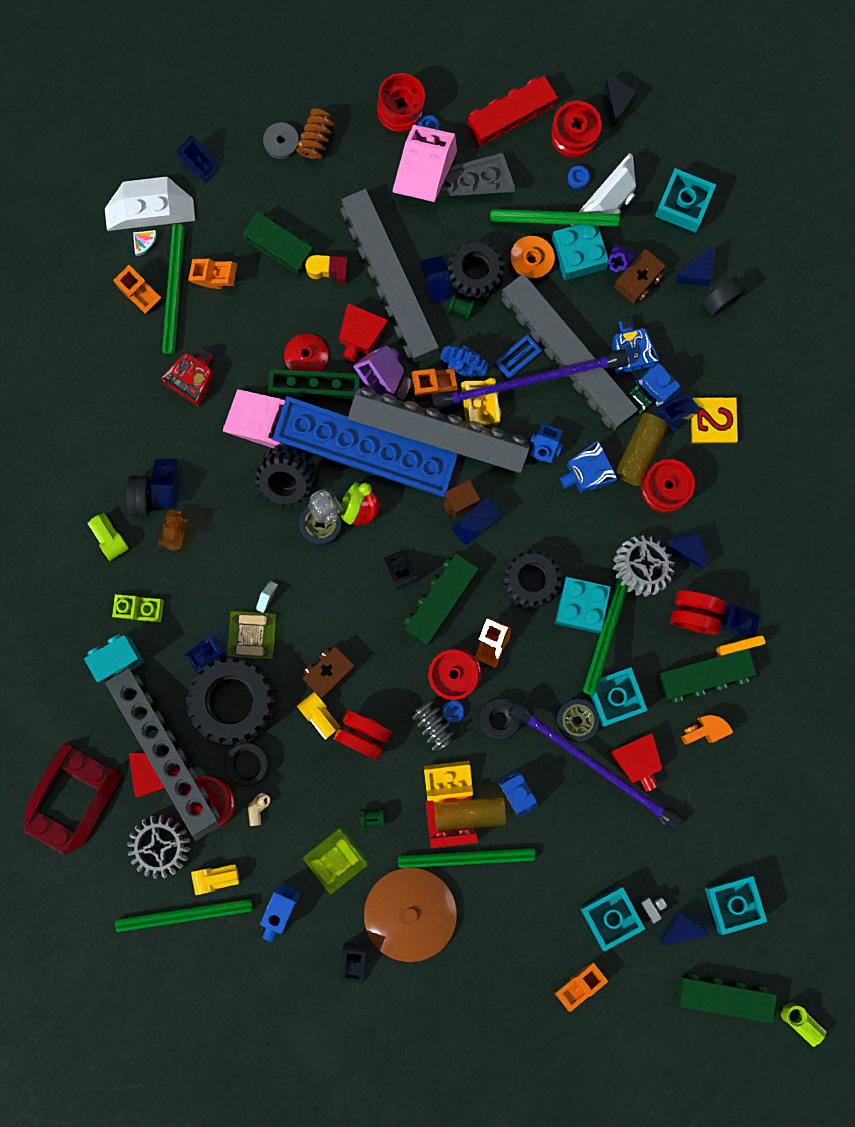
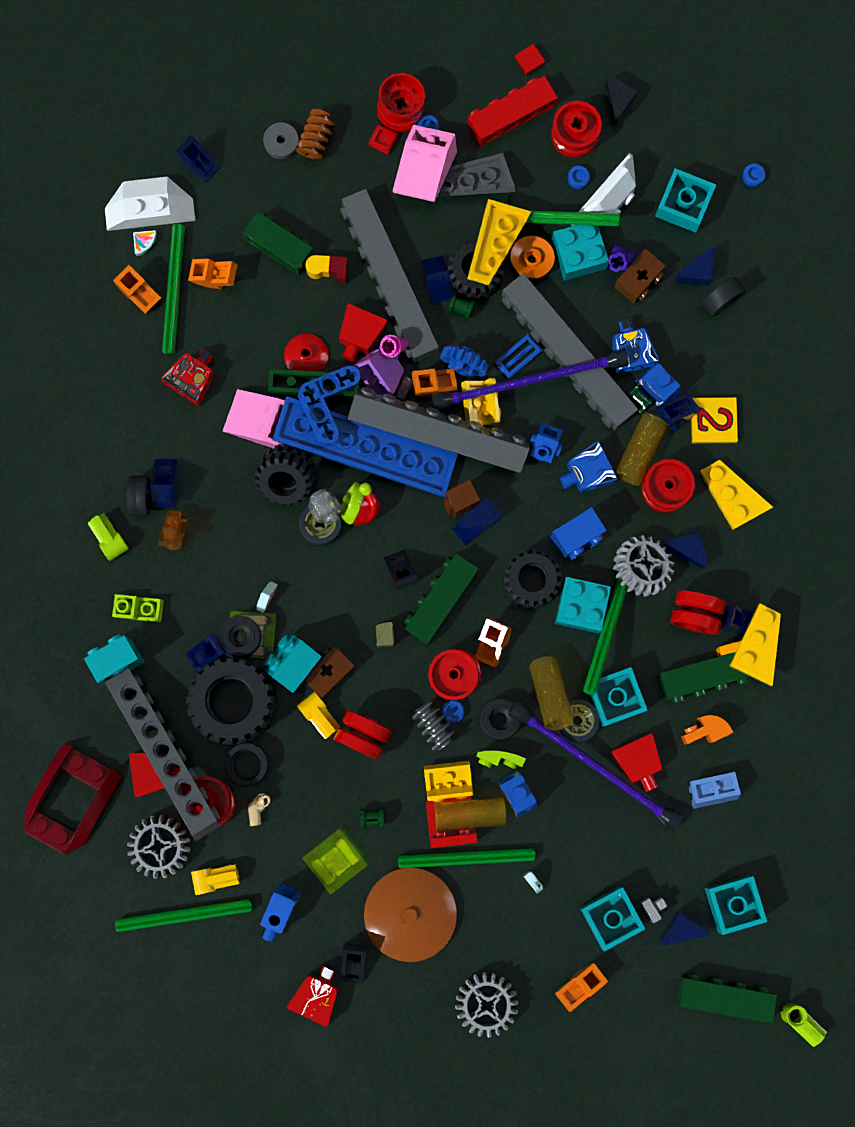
none -> black tyre [219,615,262,658]
none -> teal brick [262,633,322,693]
none -> red torso [287,965,339,1027]
none -> blue beam [298,366,361,446]
none -> red tile [368,124,398,155]
none -> olive slope [376,622,395,648]
none -> dark pink cone [380,335,408,358]
none -> light grey gear [455,972,518,1037]
none -> yellow wing [467,199,531,285]
none -> lime slope [476,751,526,769]
none -> red tile [515,44,545,76]
none -> light aqua tile [523,871,543,894]
none -> clear yellow piece [529,656,574,730]
none -> blue brick [550,507,607,560]
none -> medium blue hinge [689,772,741,809]
none -> yellow wing [699,460,773,530]
none -> yellow wing [729,604,781,686]
none -> blue tile [742,163,766,187]

